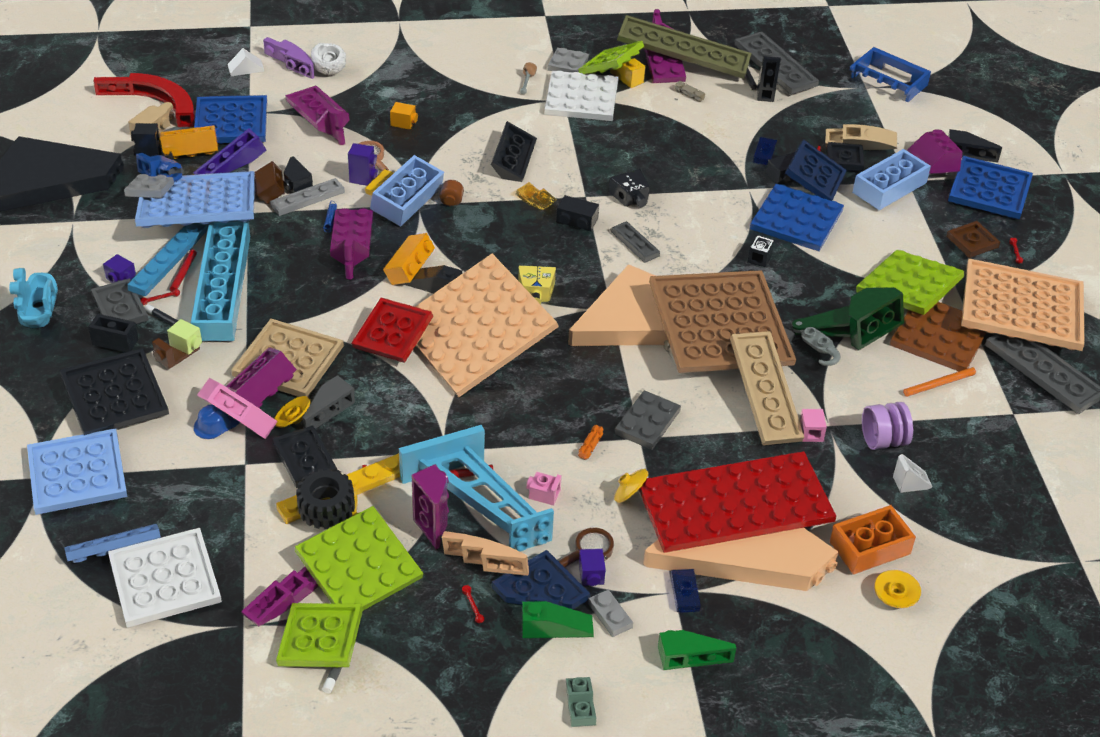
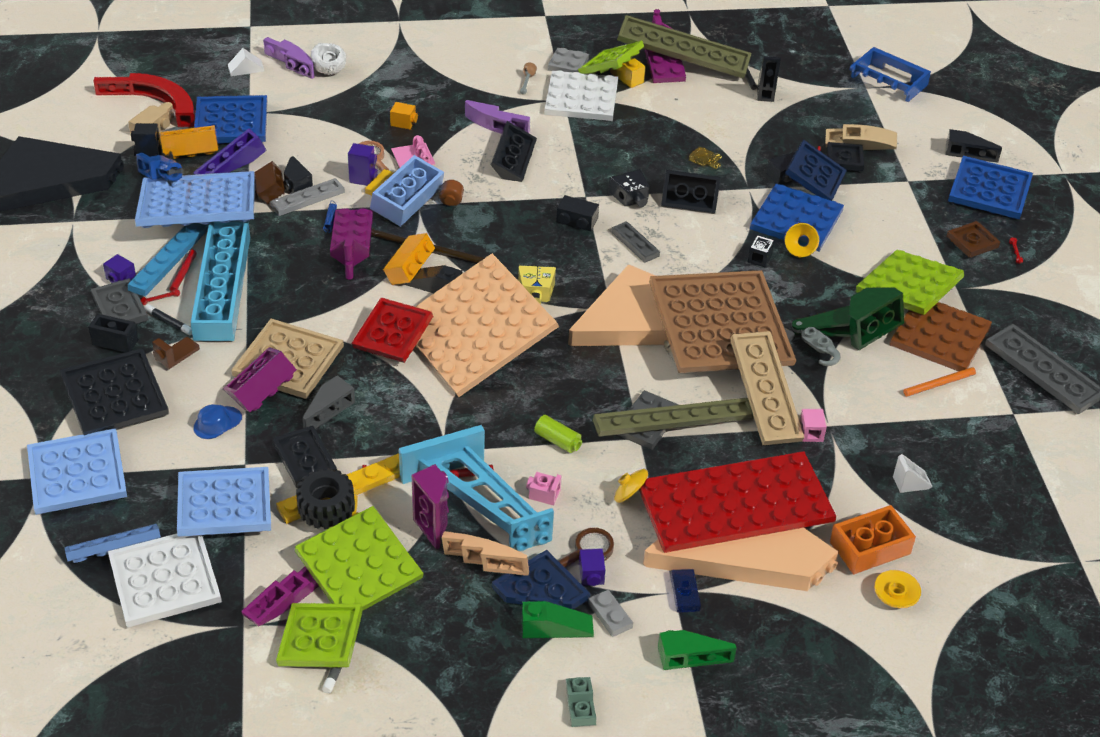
medium azure piece [9,268,58,328] -> none
light grey plate [124,174,174,198] -> none
yellowish green brick [167,319,202,354] -> none
bright pink slope [197,378,278,439] -> none
yellow dish [274,396,310,428] -> none
magenta hinge [285,85,350,145] -> none
red hinge [462,585,484,624] -> none
clear yellow slope [516,182,557,210] -> none
orange axle [578,425,604,460] -> none
dark tan axle [675,81,705,102] -> none
dark grey plate [734,31,819,95] -> none
clear blue plate [753,137,777,165] -> none
light blue brick [852,149,931,210] -> none
lavender wheel [862,402,913,450] -> none
magenta slope [907,129,963,174] -> none
light nougat plate [961,259,1084,351] -> none
none -> light blue plate [177,467,271,536]
none -> dark brown piece [371,229,485,264]
none -> bright pink hinge [391,135,435,168]
none -> medium lavender slope [465,100,530,134]
none -> lime brick [534,415,582,453]
none -> olive plate [592,398,754,436]
none -> black slope [661,170,721,213]
none -> clear yellow plate [689,146,722,169]
none -> yellow piece [785,223,819,257]

